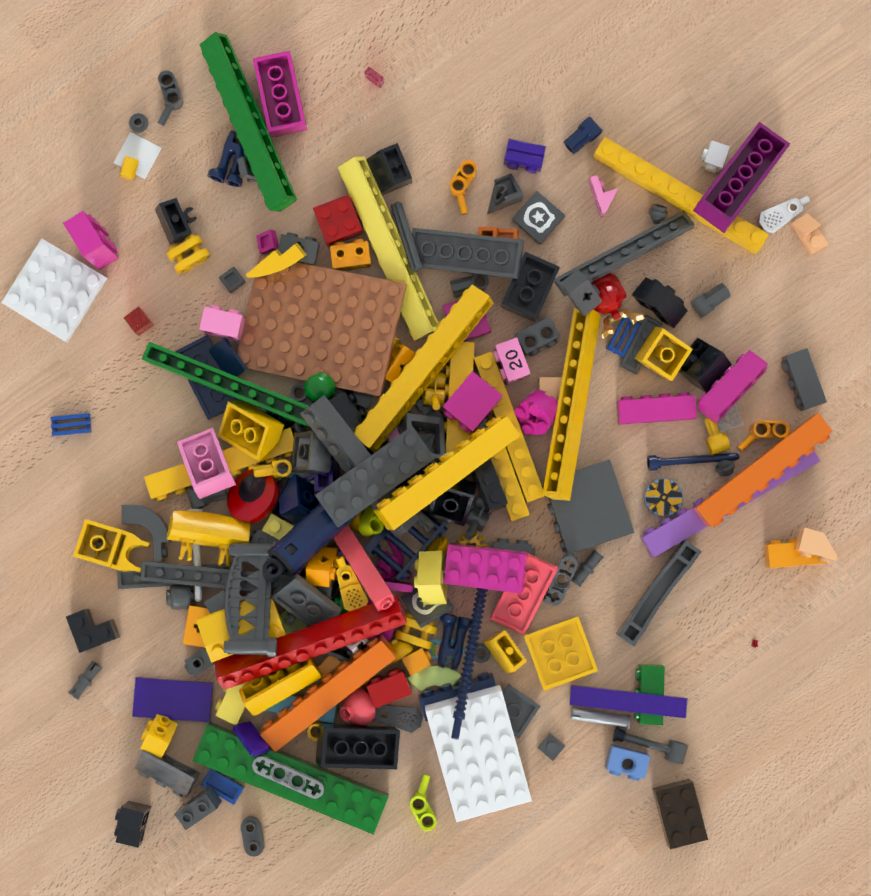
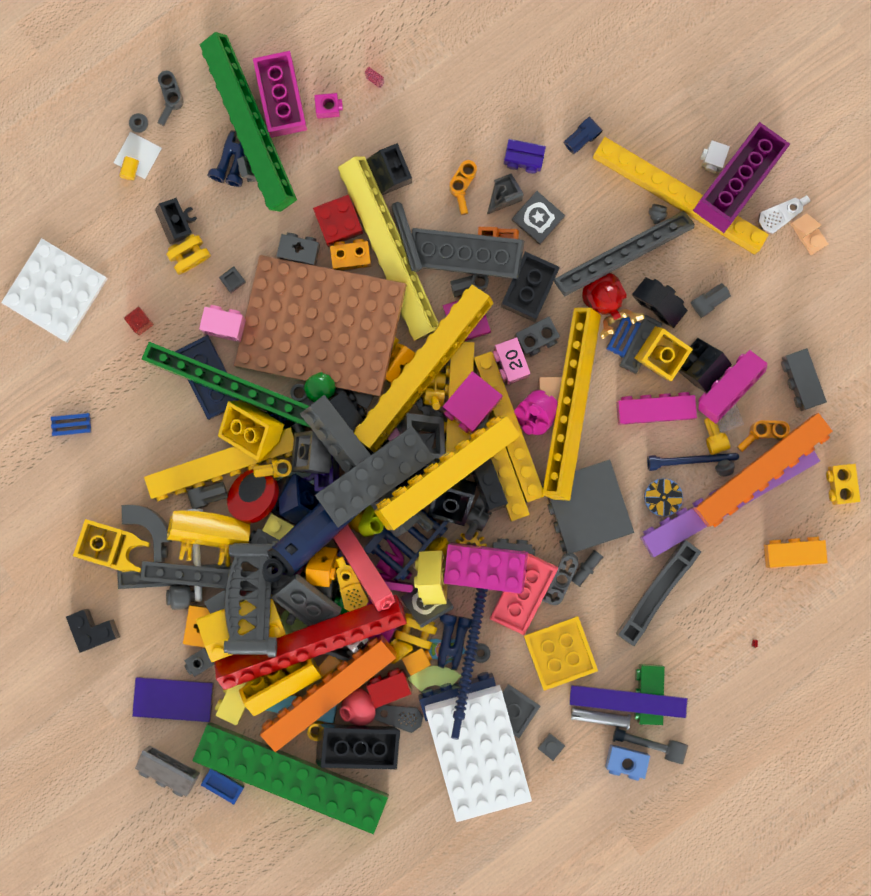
dark pink brick [63,211,119,270] -> none
dark grey pin [68,661,102,699] -> none
black brick [114,801,151,848] -> none
yellow brick [140,714,178,758] -> none
dark grey brick [174,786,222,830] -> none
bright pink slope [177,428,236,499] -> none
dark blue slope [209,338,247,377] -> none
dark purple tile [232,721,270,757] -> none
dark grey plate [241,816,264,857] -> none
yellow slope [246,243,307,278] -> none
light grey beam [252,755,325,799] -> none
dark pink plate [256,229,278,255] -> none
neon yellow beam [410,774,436,831] -> none
yellow brick [484,630,527,674] -> none
dark grey brick [560,269,602,316] -> none
bright pink slope [588,175,618,217] -> none
dark brown brick [652,779,708,850] -> none
light nougat slope [794,527,837,563] -> none
none -> dark pink brick [314,93,343,119]
none -> yellow brick [826,464,861,505]

